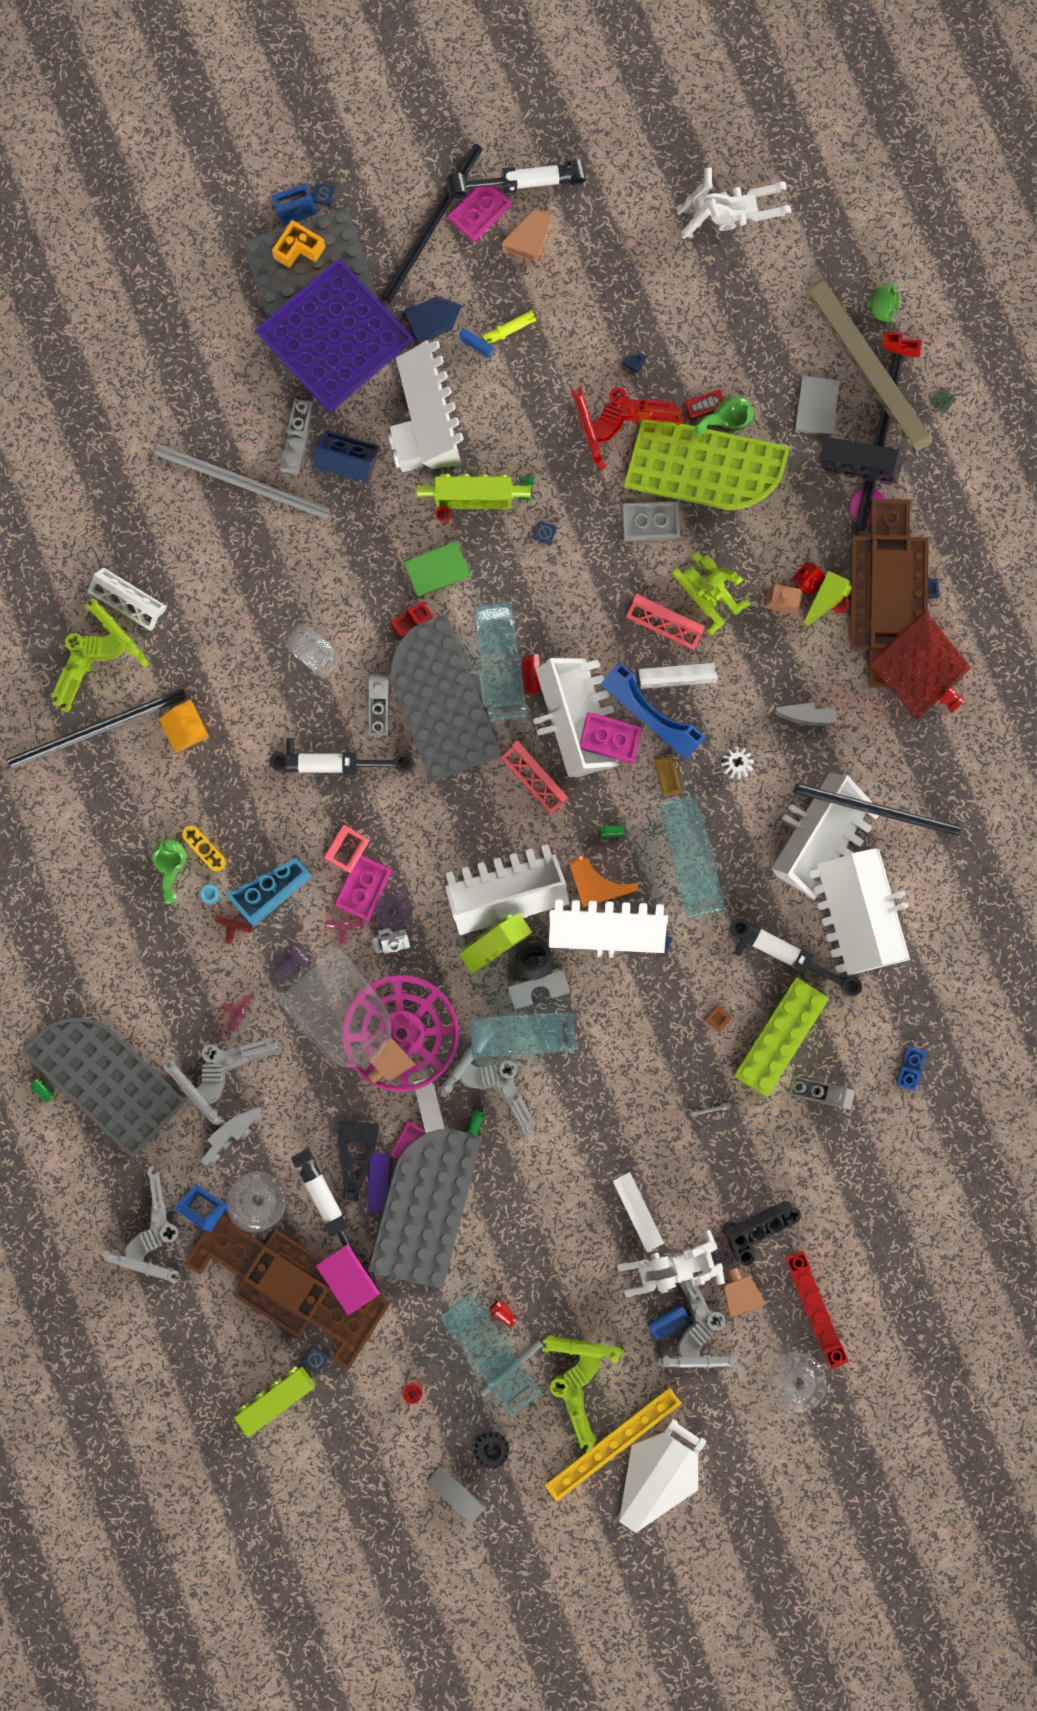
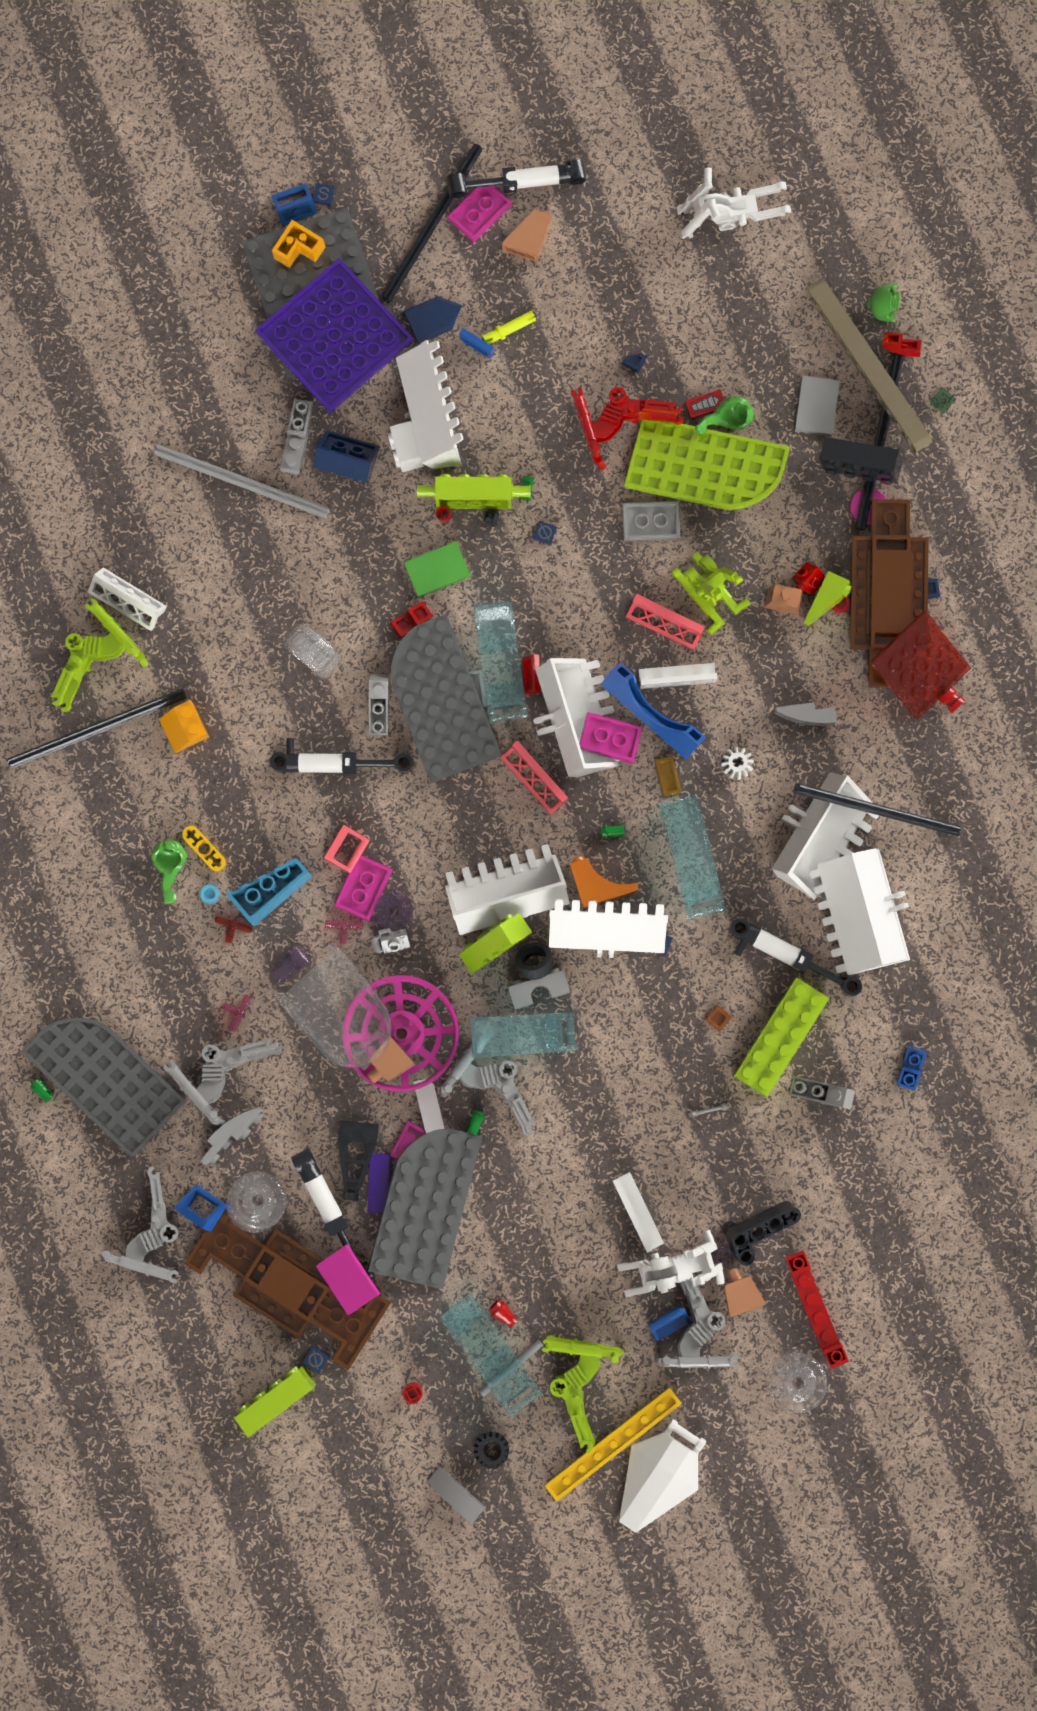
none -> black piece [484,510,499,527]

